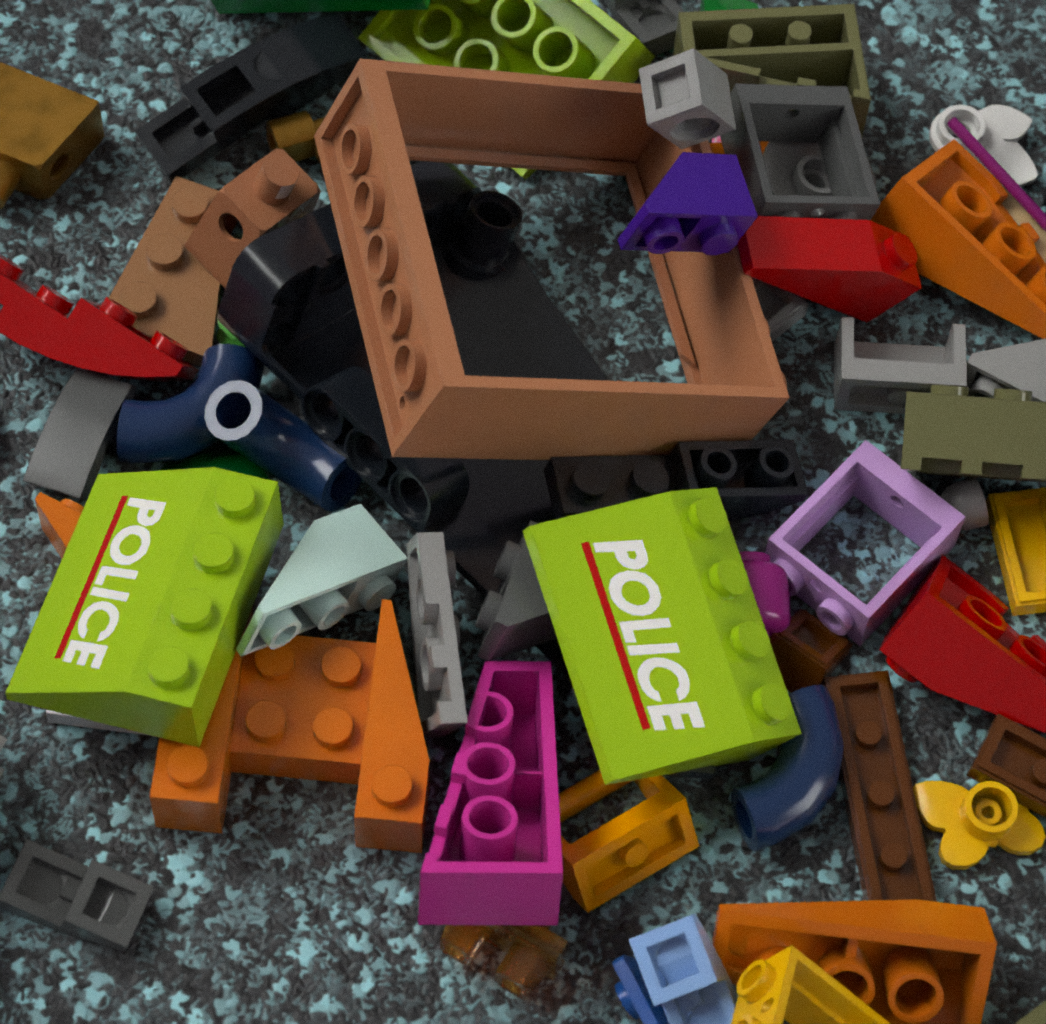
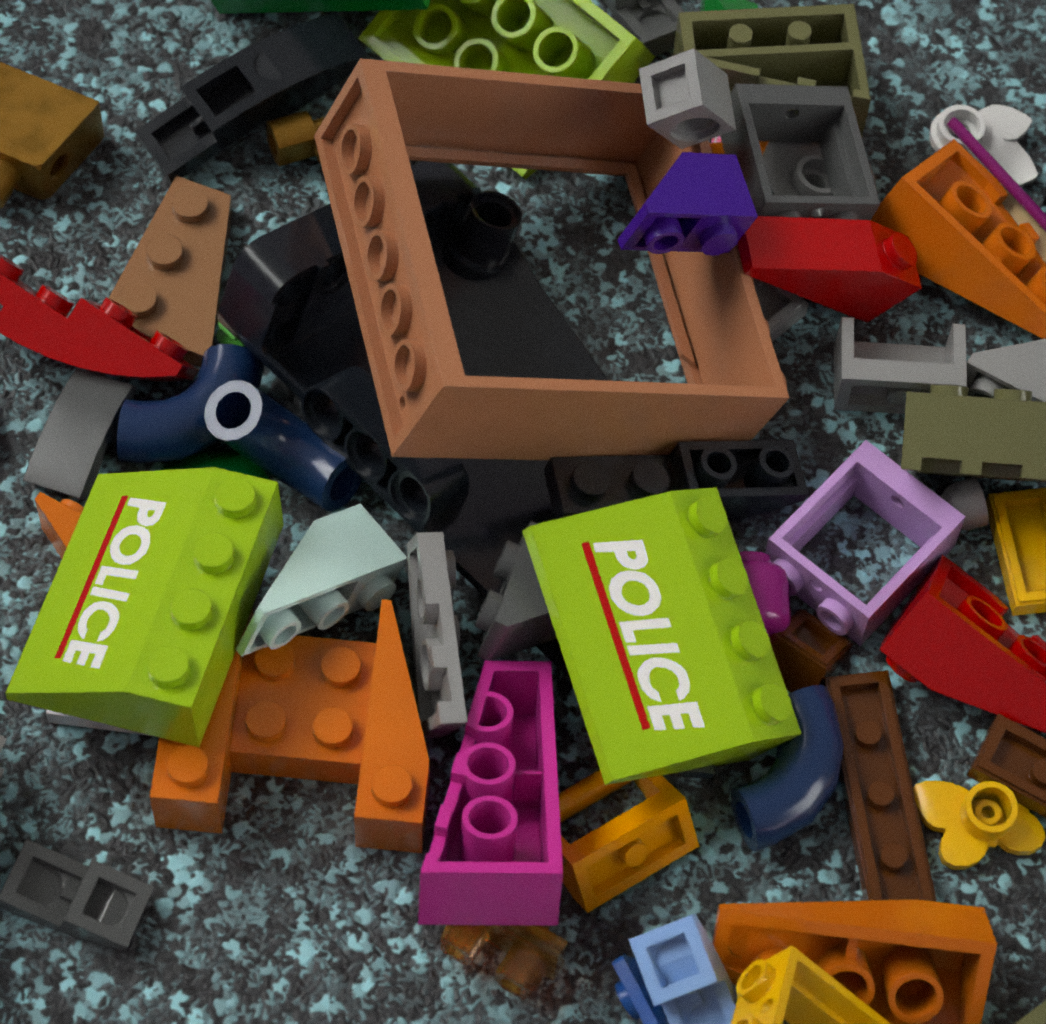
nougat torso [184,148,321,288] -> none

